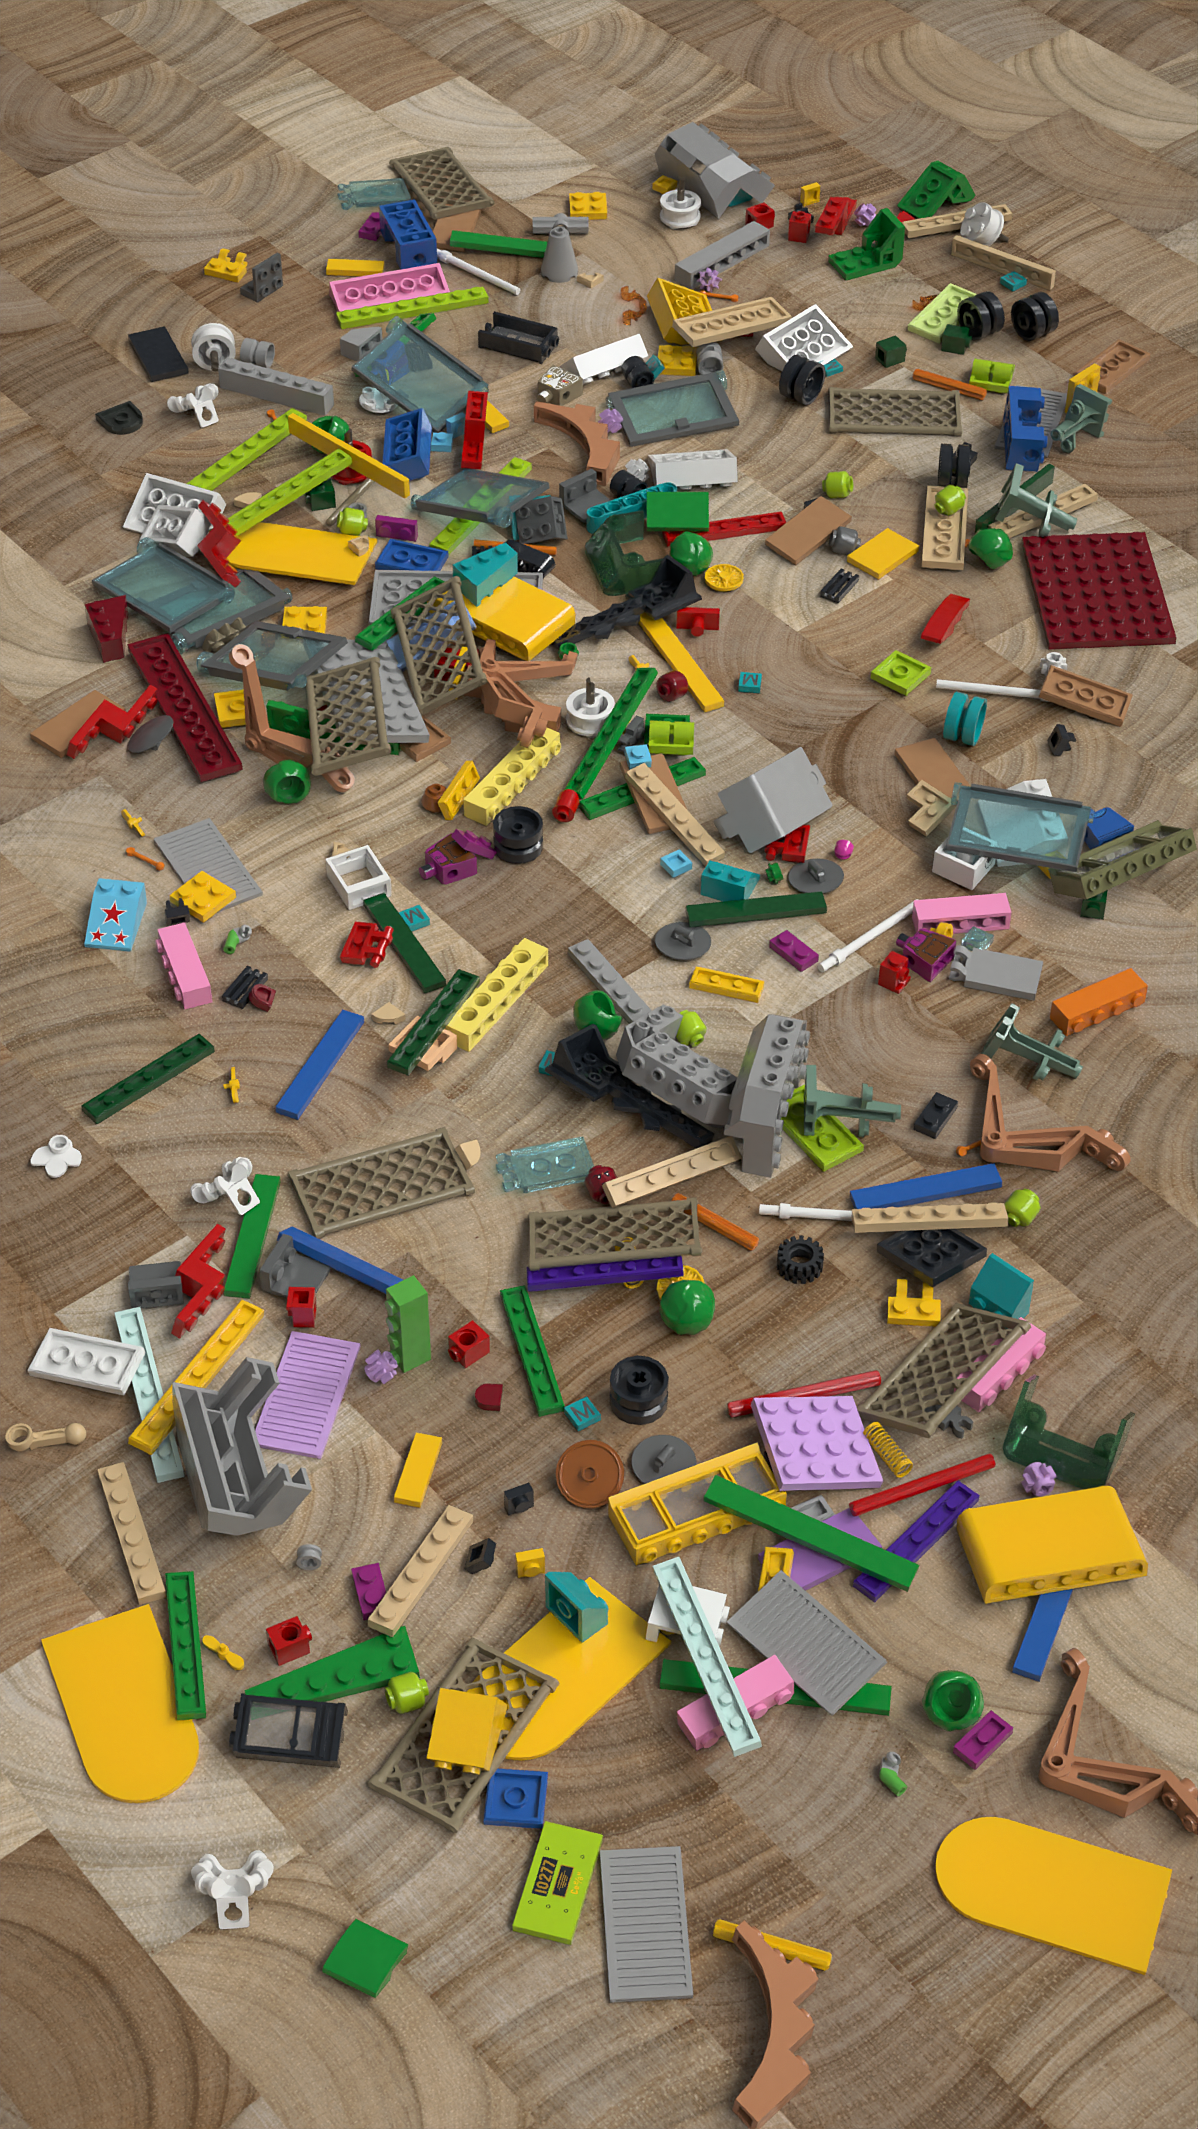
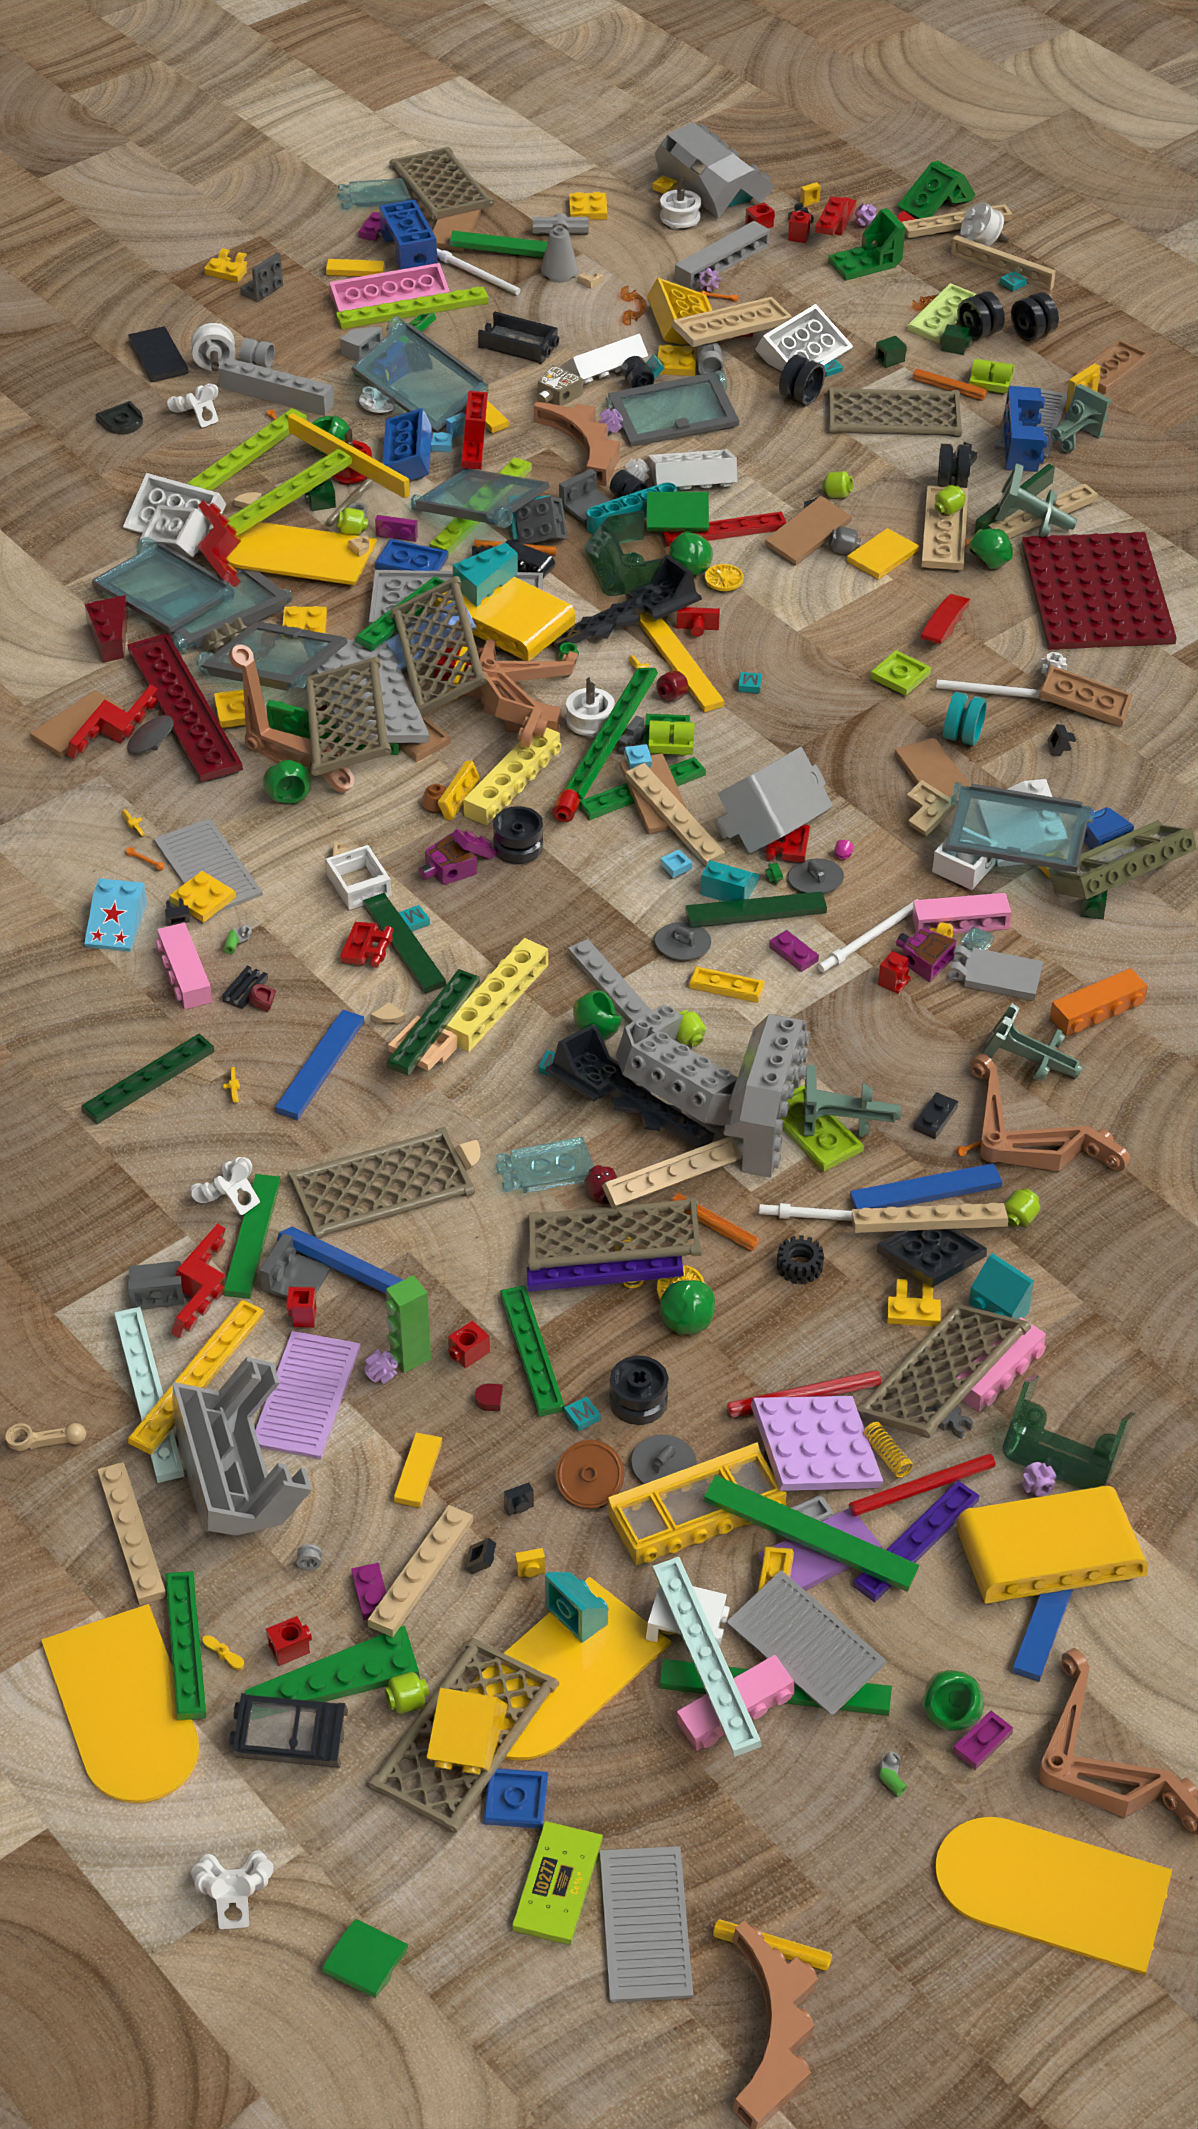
white tile [27,1328,146,1395] -> none
white plate [31,1135,82,1178] -> none
black tile [820,568,859,603] -> none

